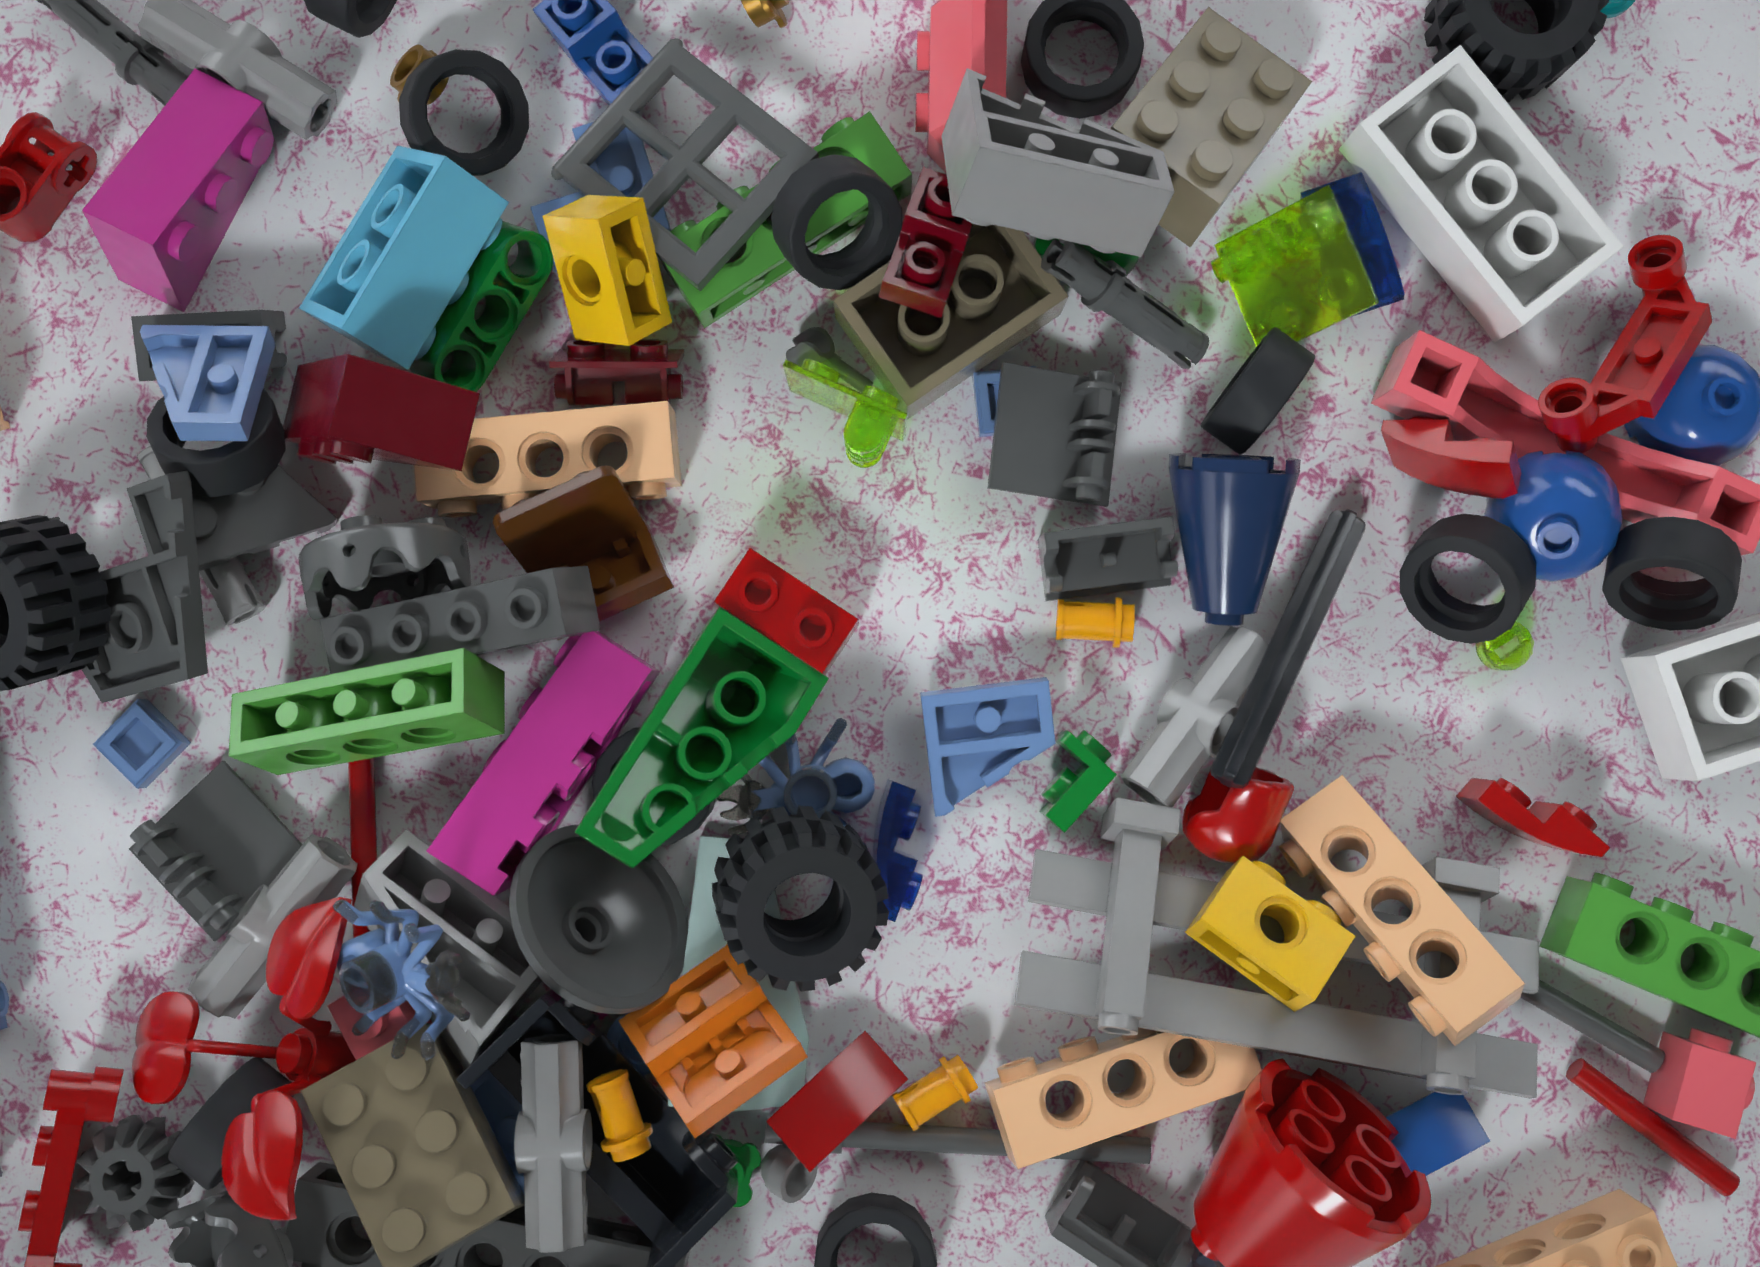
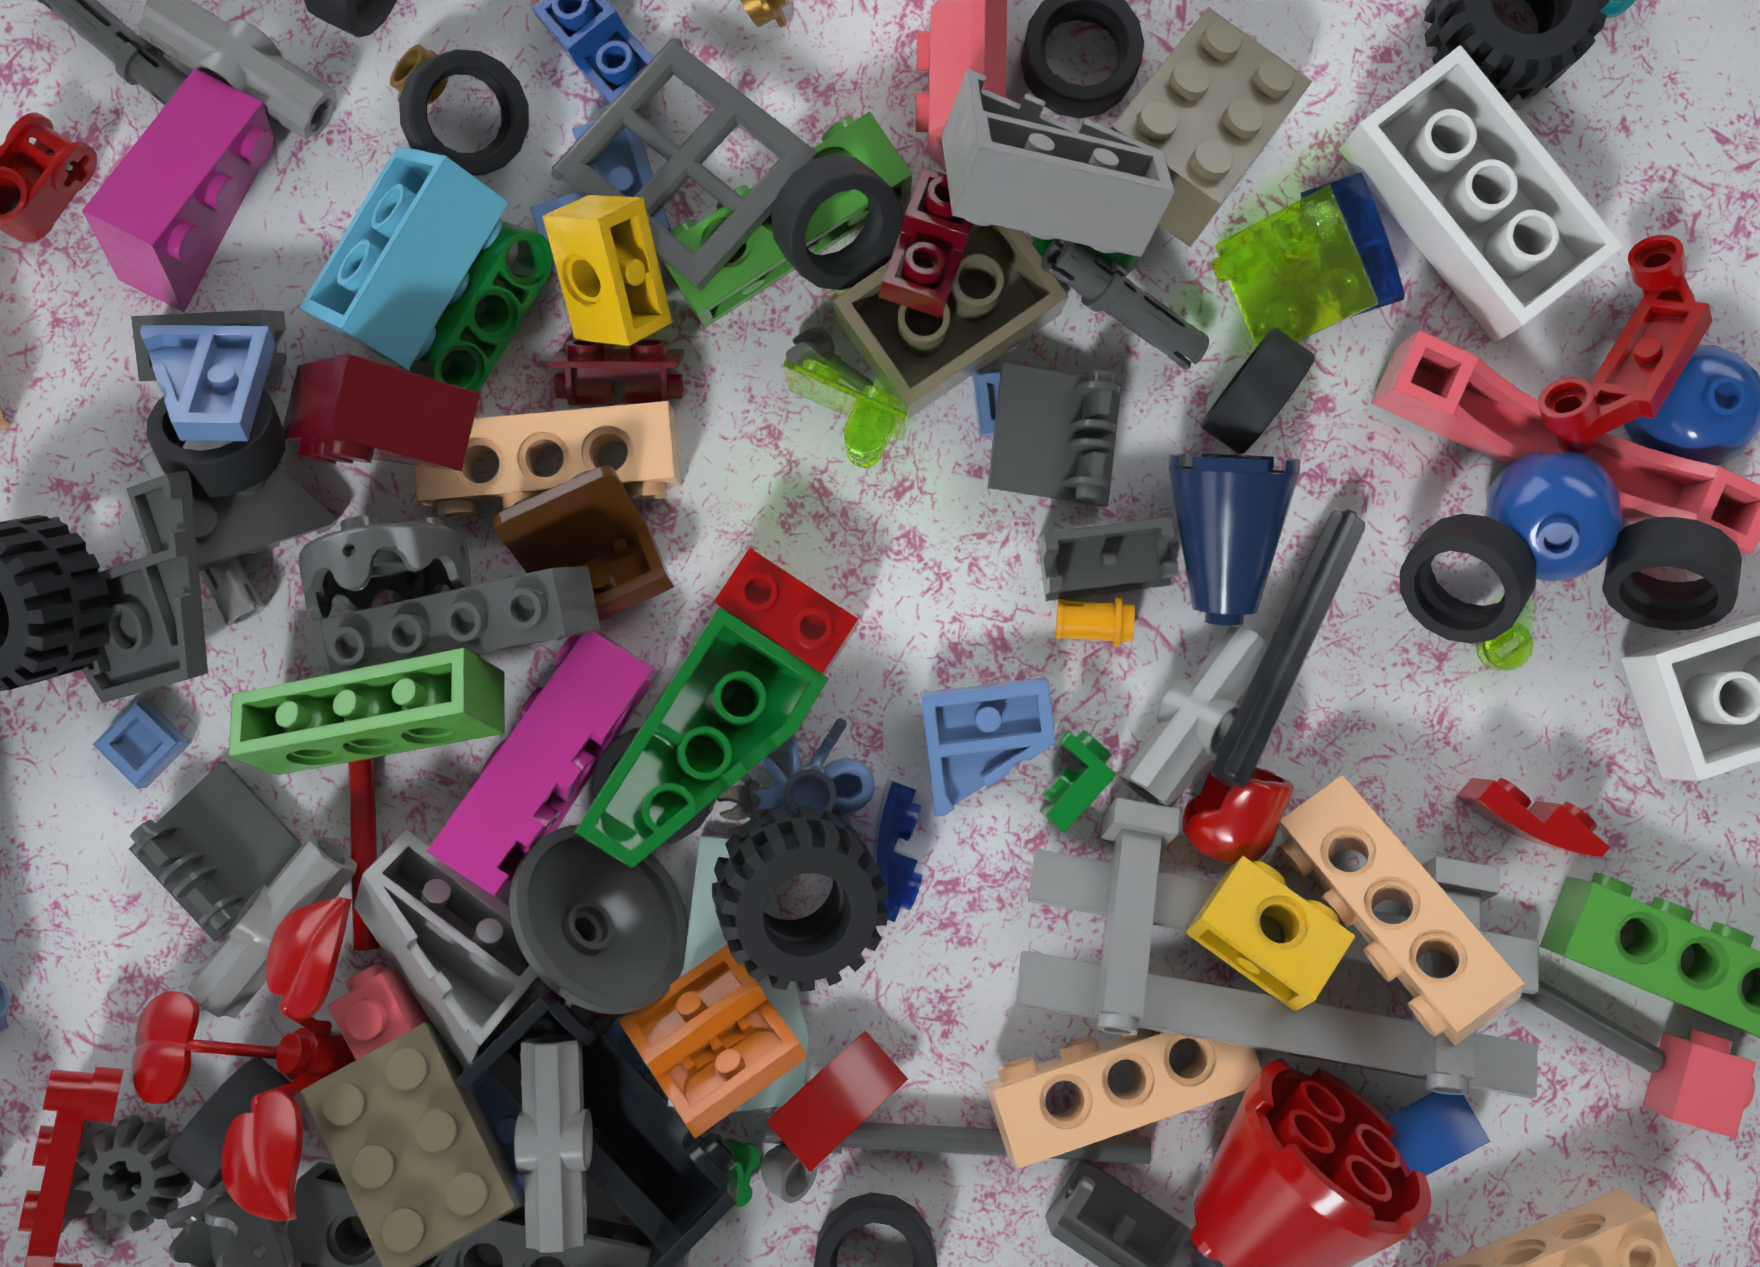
animal [333,899,471,1061] -> none
light orange pin [586,1069,653,1162] -> none
light orange pin [892,1055,978,1132] -> none
red slope [1381,416,1522,499] -> none
red bar [1566,1058,1740,1197] -> none

